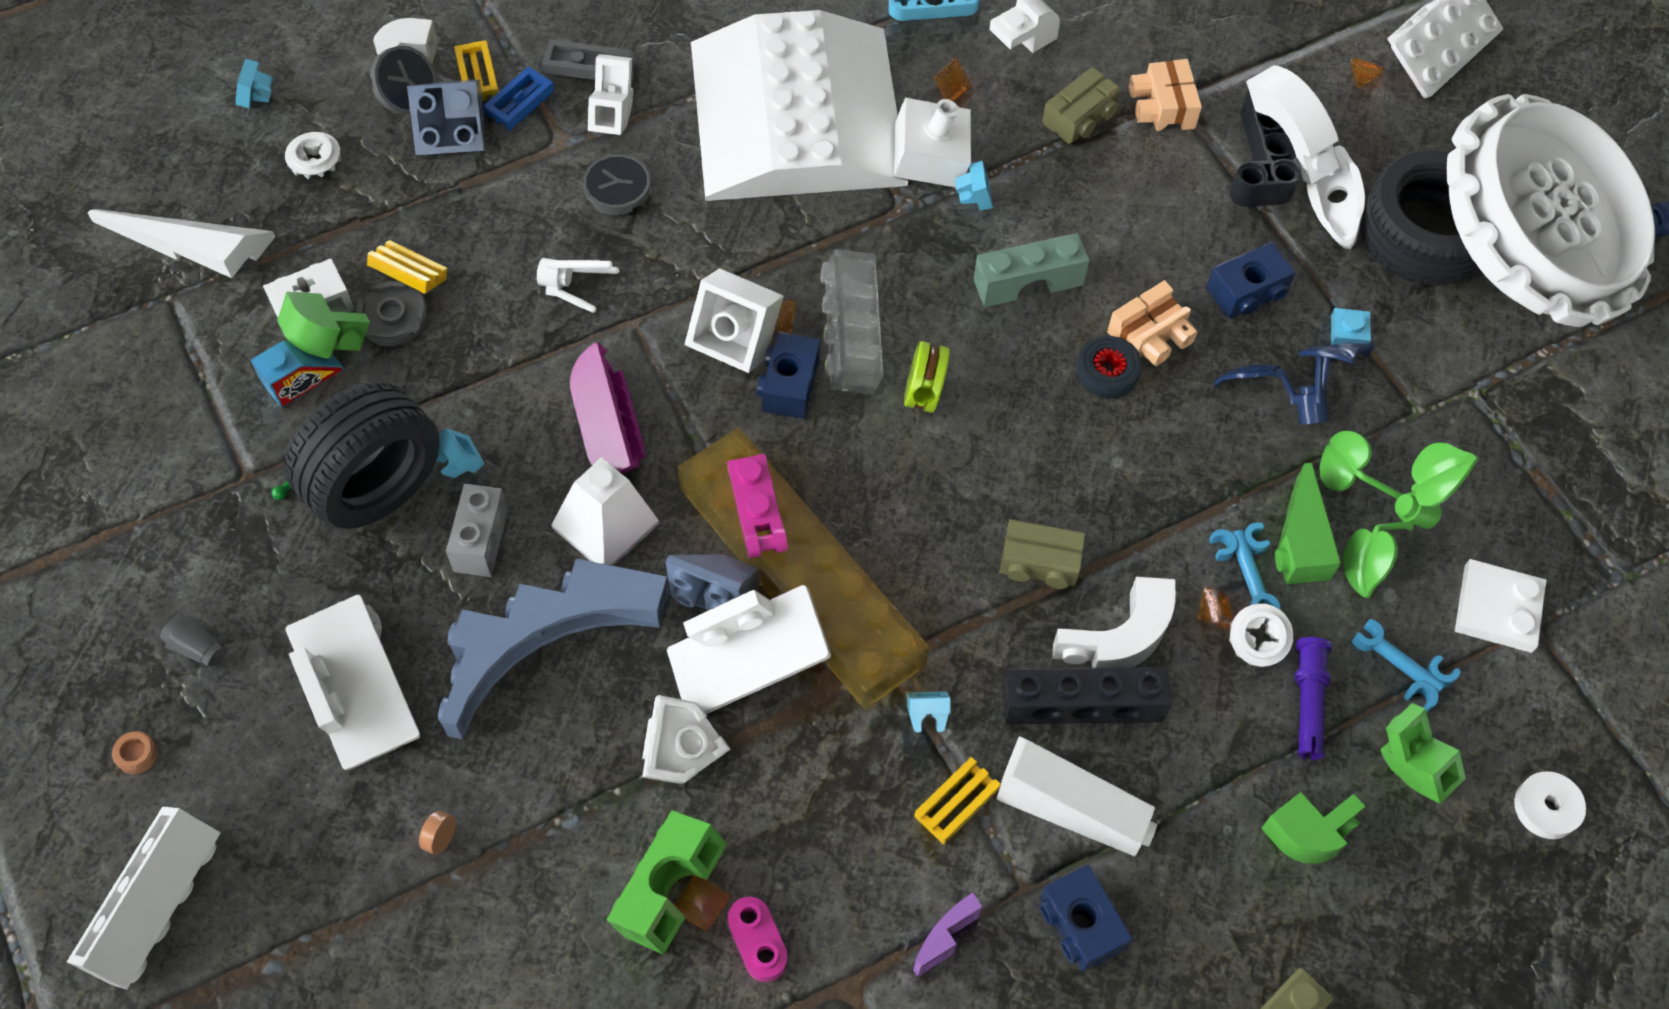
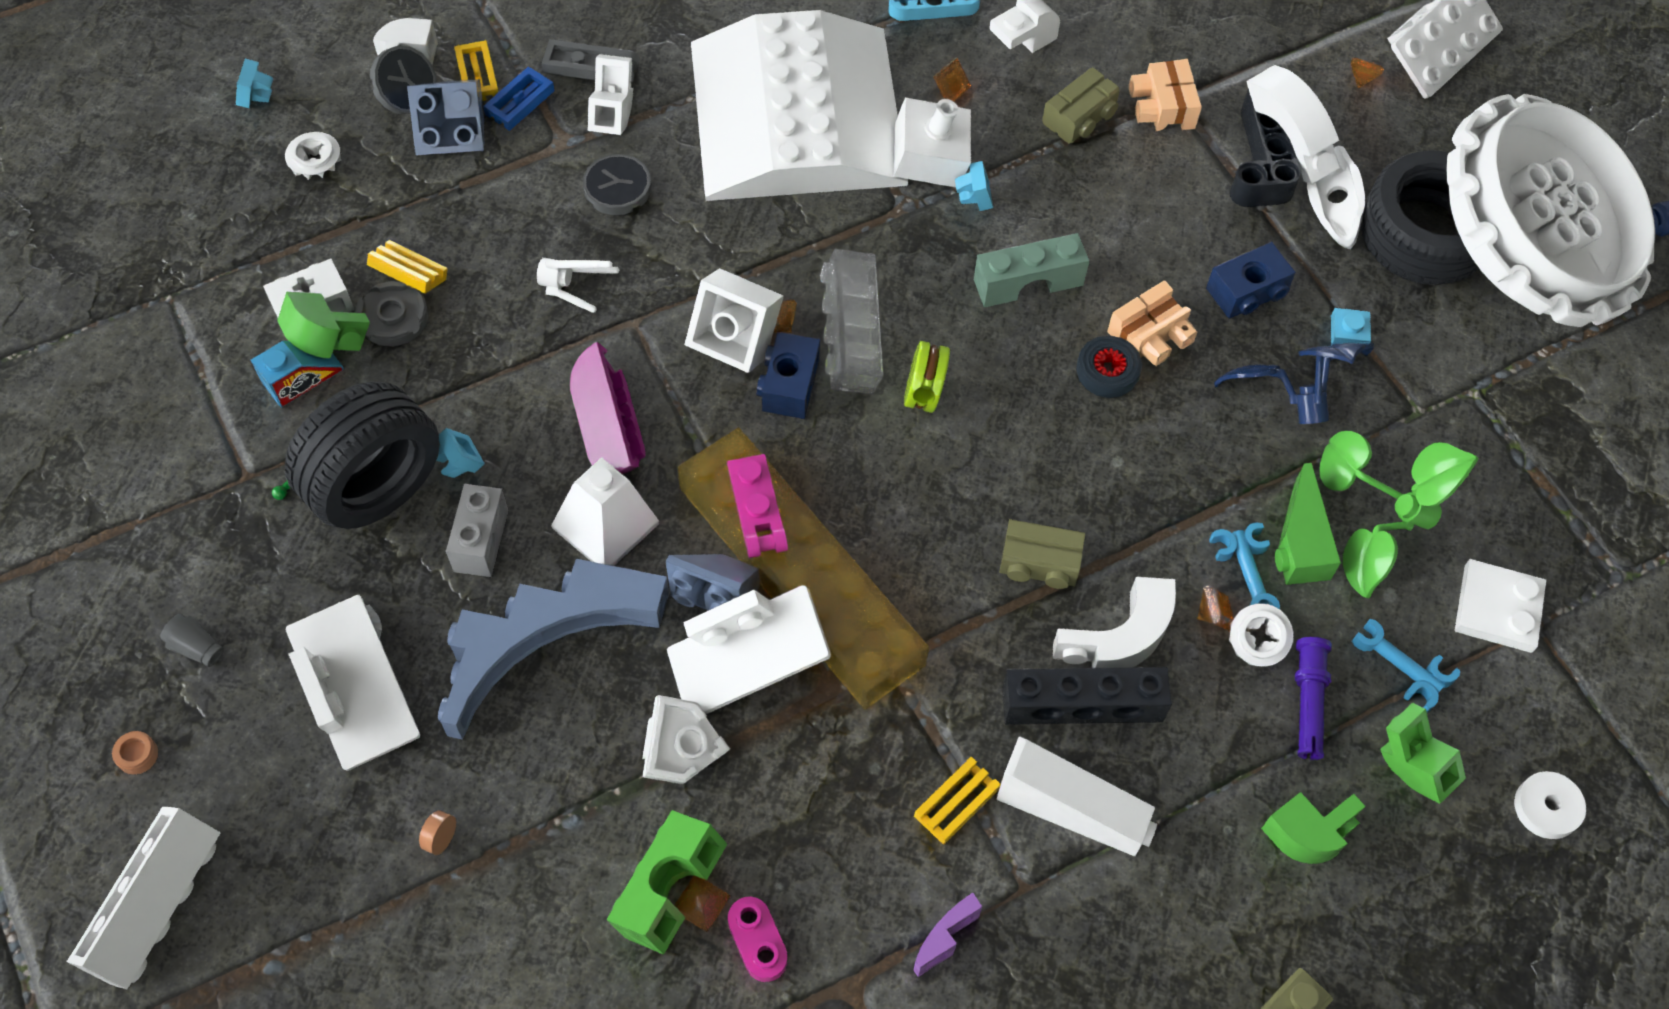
white wedge [88,209,275,278] -> none
medium azure tile [907,691,950,732] -> none
dark blue brick [1039,864,1133,973] -> none

